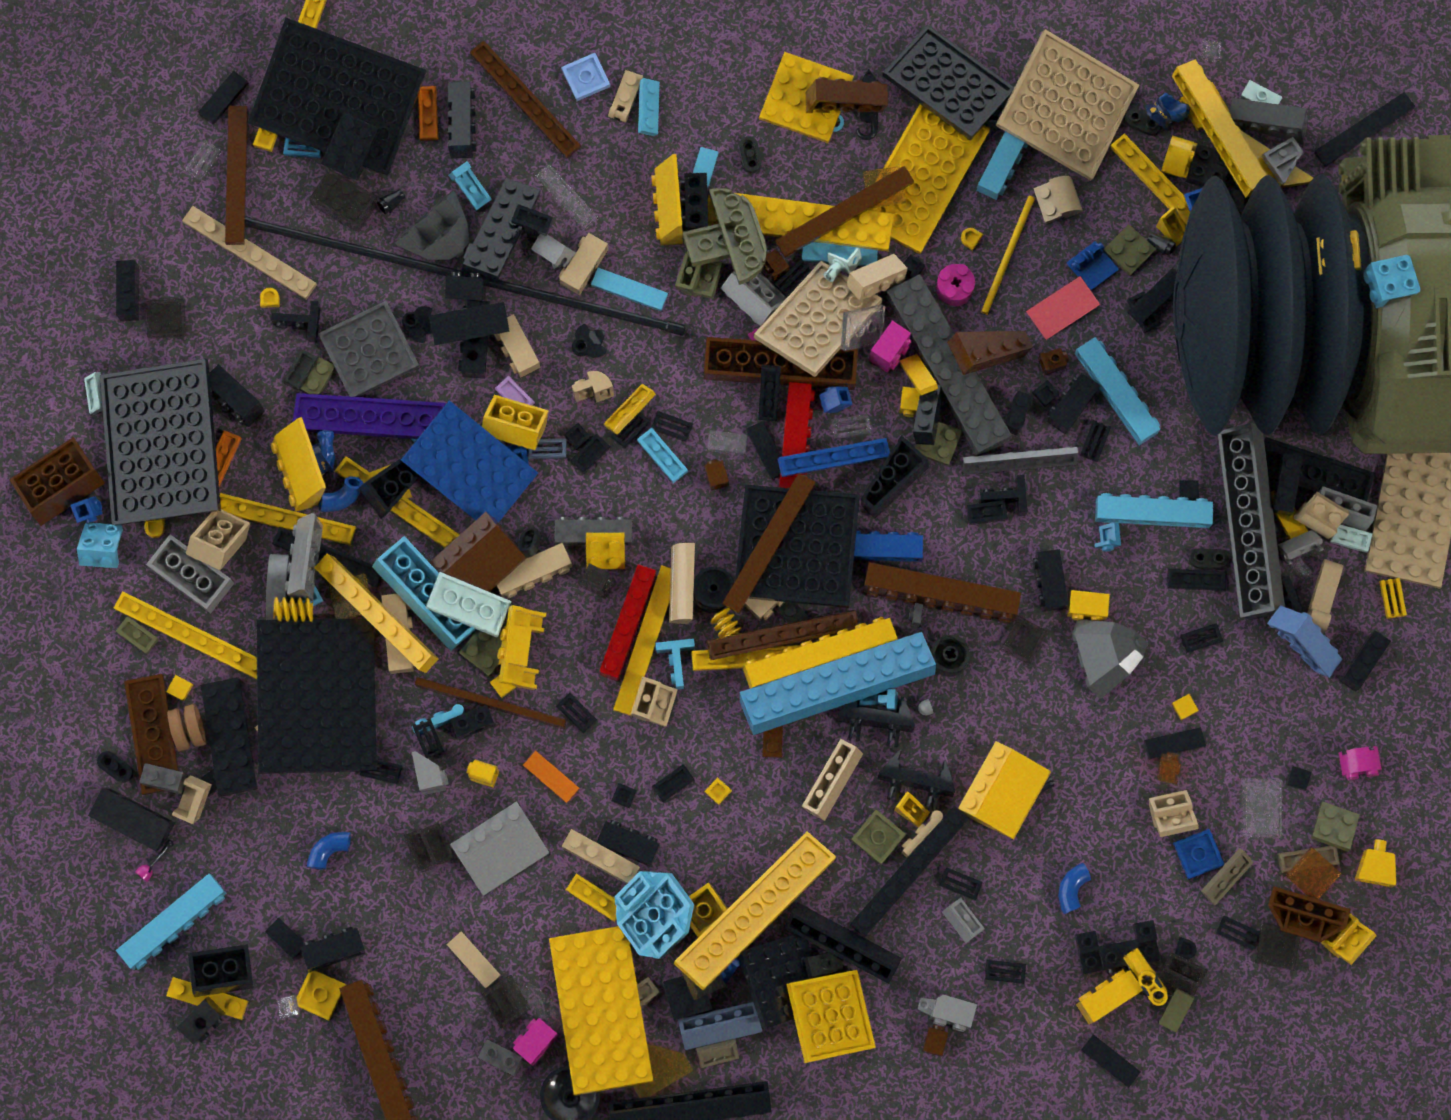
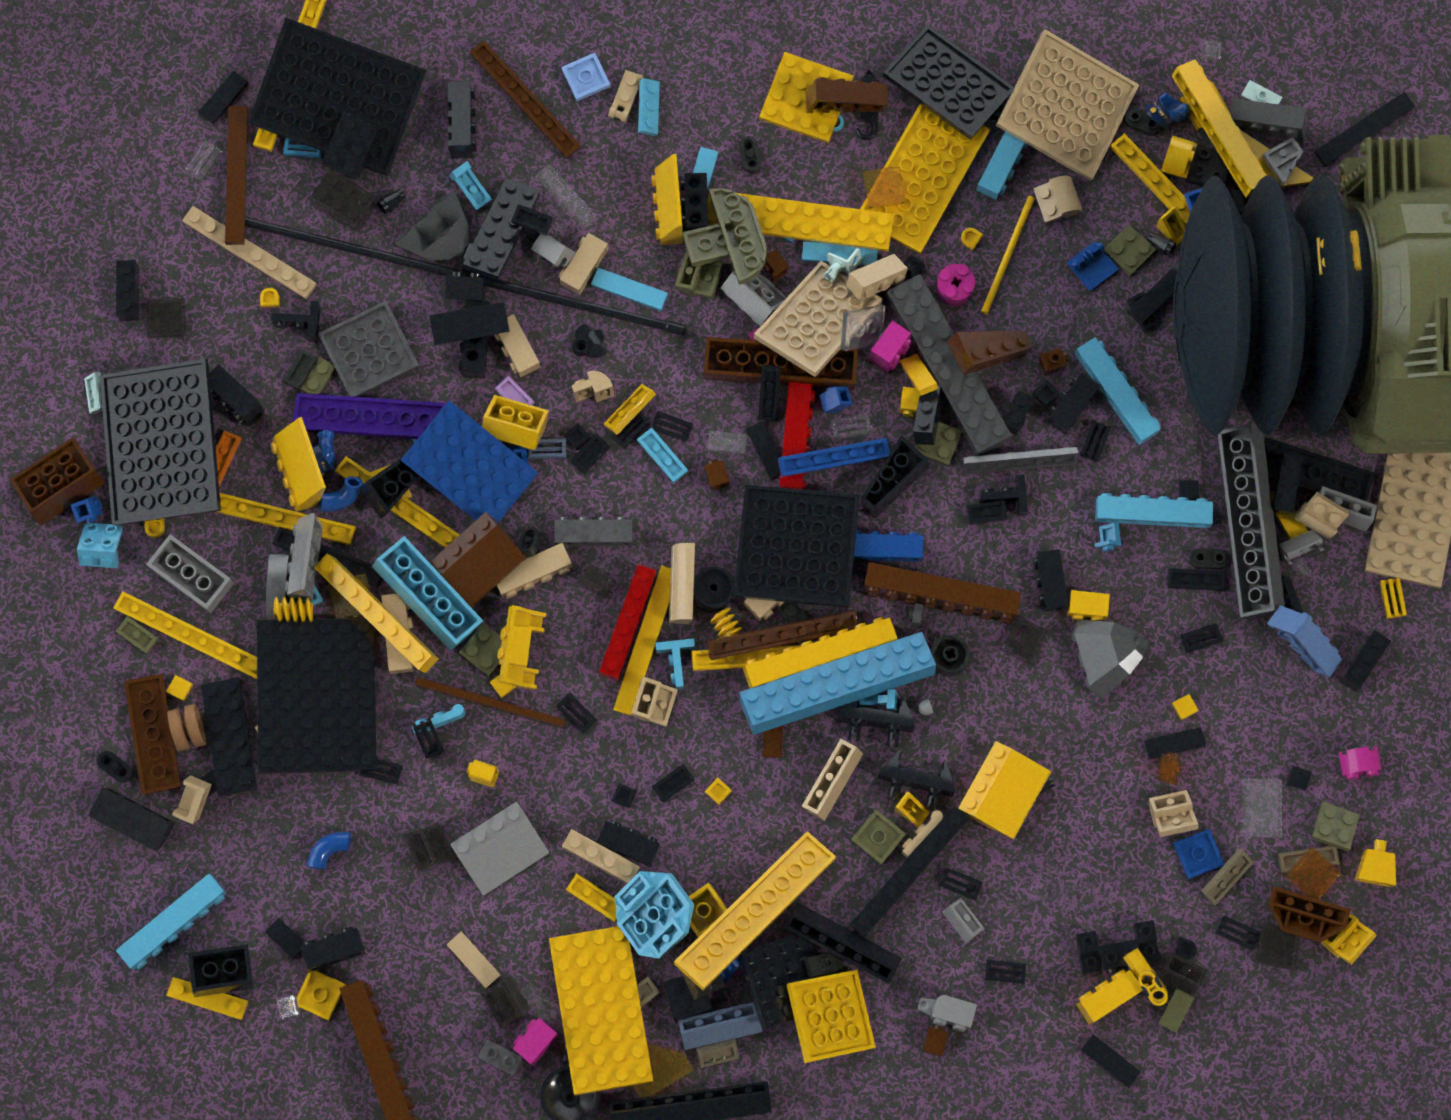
hinge [135,840,174,882] -> none
flat silver brick [140,763,187,795] -> none
black brick [177,996,225,1045] -> none
tan brick [186,510,250,570] -> none
black plate [402,306,432,343] -> none
light grey slope [412,751,449,795] -> none
orange tile [418,86,439,141] -> none
light aqua tile [425,572,511,637] -> none
black brick [451,705,495,740] -> none
orange tile [523,750,580,803] -> none
yellow plate [586,533,625,569] -> none
reddish brown tile [723,473,816,614] -> none
black tile [774,259,812,297] -> none
reddish brown tile [775,166,914,258] -> none
coral sticker [1026,276,1100,340] -> none
blue cylinder [1058,863,1091,914] -> none
tan beam [1307,559,1343,634] -> none
light aqua plate [1330,525,1373,553] -> none
medium azure bracket [1364,255,1420,308] -> none

